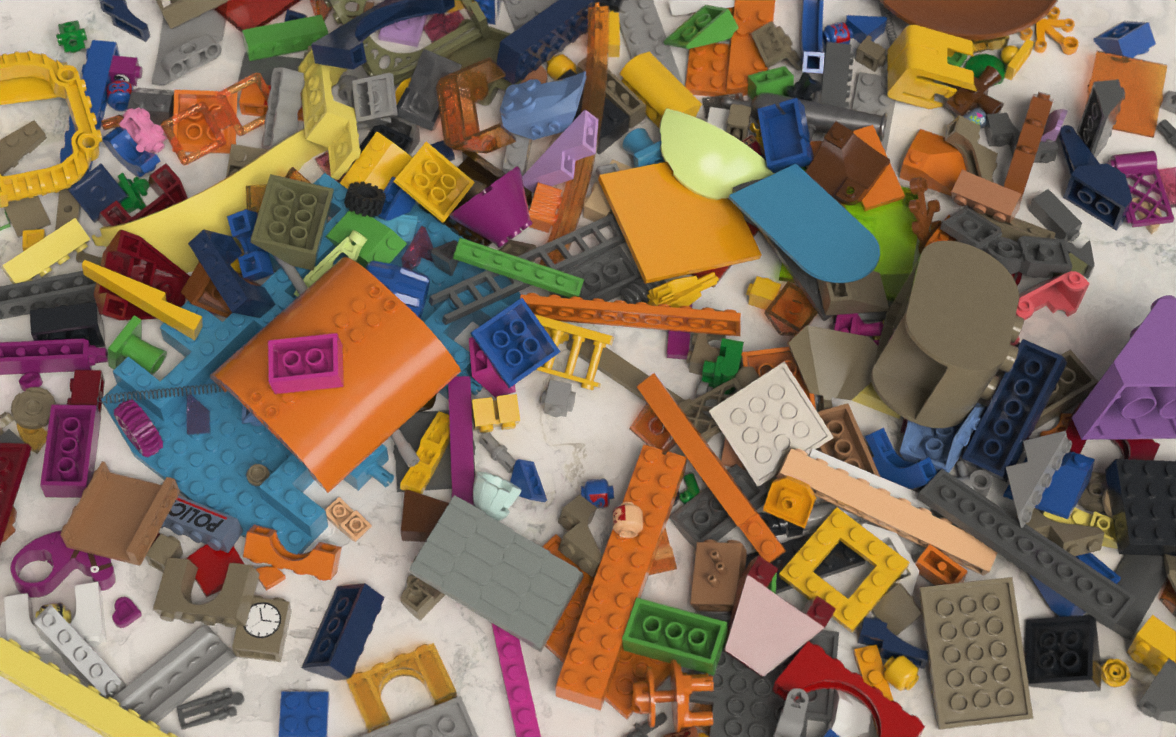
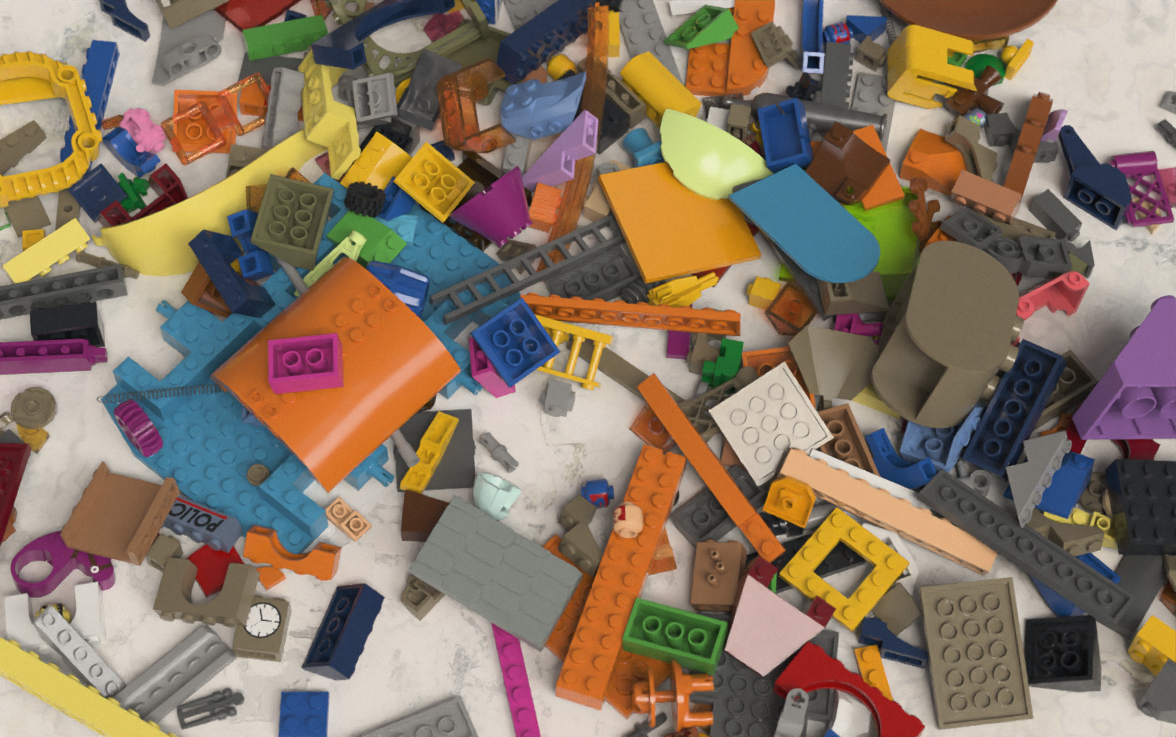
magenta tile [19,372,43,391] -> none
magenta brick [40,405,101,498] -> none
green brick [56,20,87,53] -> none
dark red brick [67,370,105,417] -> none
yellow slope [82,260,203,341] -> none
dark red wedge [93,230,190,321] -> none
blue head [107,79,134,111] -> none
bright green plant [108,315,167,375] -> none
magenta brick [109,56,143,86] -> none
magenta tile [112,597,142,628] -> none
flat silver slope [127,88,174,127] -> none
clear purple slope [187,394,211,435] -> none
clear yellow arch [346,643,457,733] -> none
lavender tile [378,15,428,47] -> none
clear pink slope [402,226,434,270] -> none
dark grey slope [431,240,460,276] -> none
magenta tile [448,376,474,506] -> none
bright green tile [453,238,584,298] -> none
yellow piece [471,394,520,433] -> none
blue slope [510,459,547,503] -> none
green arm [679,473,700,505] -> none
bright green brick [748,66,794,100] -> none
yellow head [884,656,919,691] -> none
orange brick [916,544,968,586] -> none
light orange plant [1019,6,1079,55] -> none
dark grey slope [1077,79,1125,158] -> none
clear orange piece [1085,51,1168,138] -> none
blue slope [1094,21,1156,64] -> none
yellow plate [1101,659,1130,687] -> none

